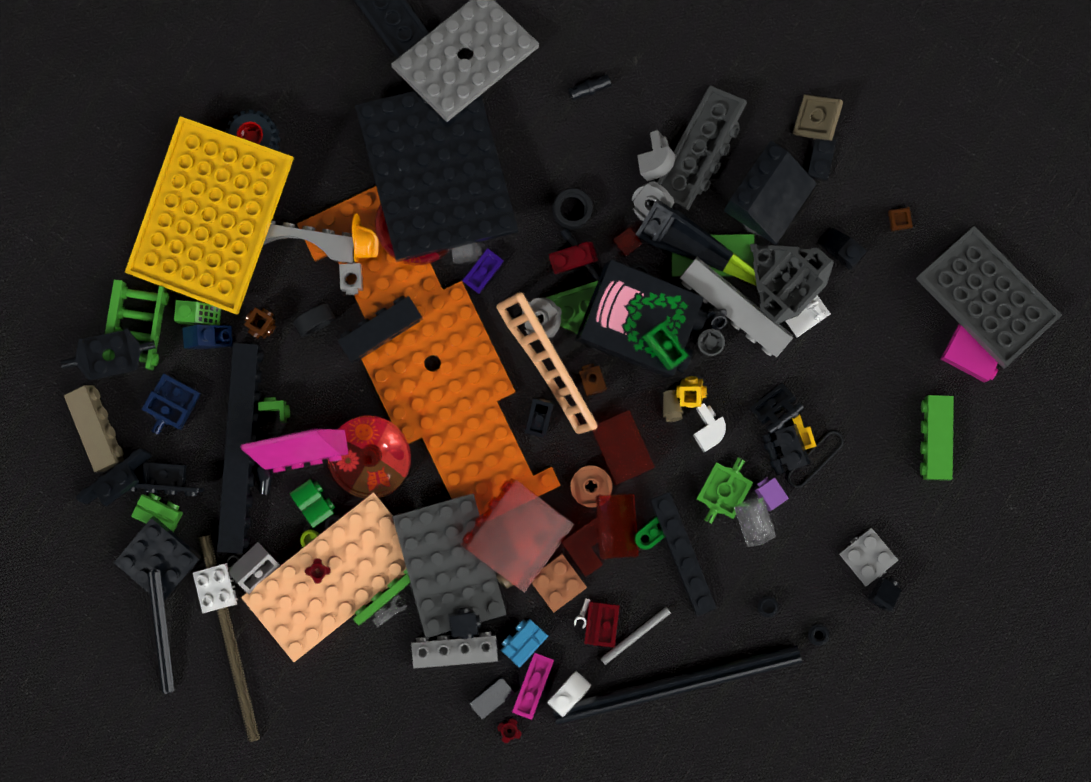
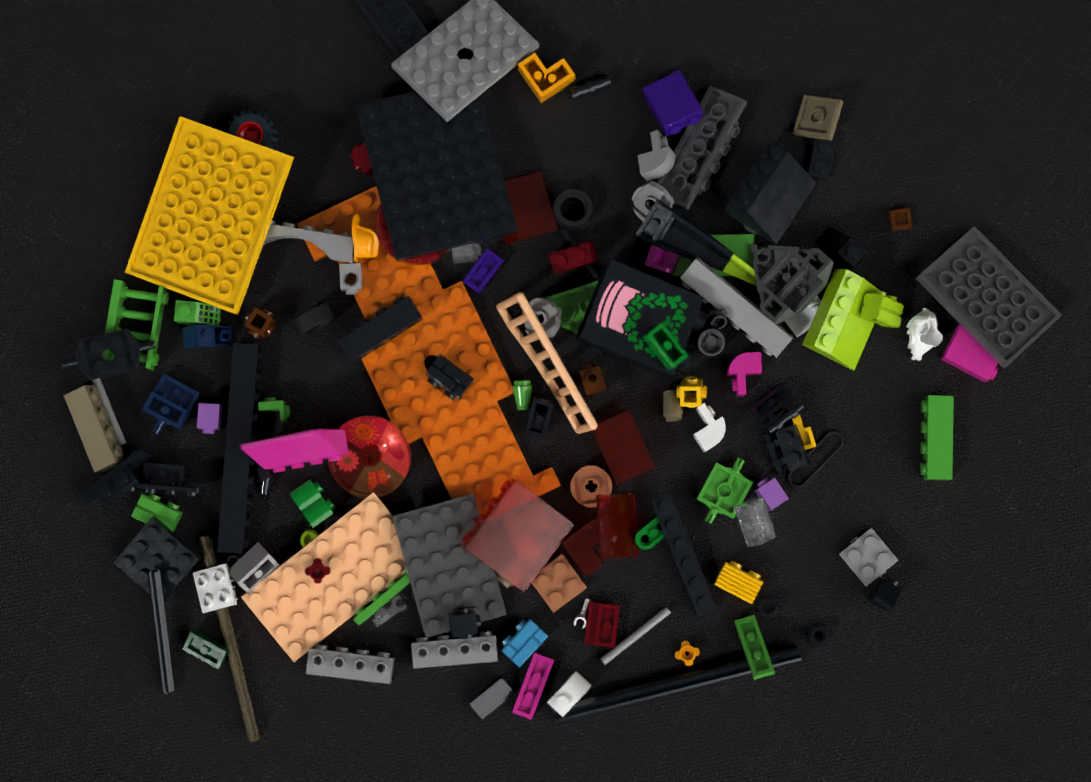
dark red plate [497,719,522,743] -> none
clear red plate [613,228,642,257] -> none
none -> light grey bar [92,378,126,446]
none -> plate [183,629,230,669]
none -> medium lavender brick [197,403,223,434]
none -> light grey brick [306,644,394,684]
none -> dark red brick [350,142,373,177]
none -> black brick [426,354,475,401]
none -> clear red piece [504,171,557,245]
none -> bright green cone [512,380,533,410]
none -> light orange brick [518,53,575,103]
none -> dark purple brick [643,70,703,136]
none -> magenta panel [645,245,680,275]
none -> light orange plate [675,641,700,666]
none -> yellow brick [714,560,763,604]
none -> dark pink brick [727,352,762,396]
none -> bright green plate [734,615,774,680]
none -> lime slope [802,269,880,371]
none -> lime brick [861,290,904,328]
none -> white hair [906,308,943,361]

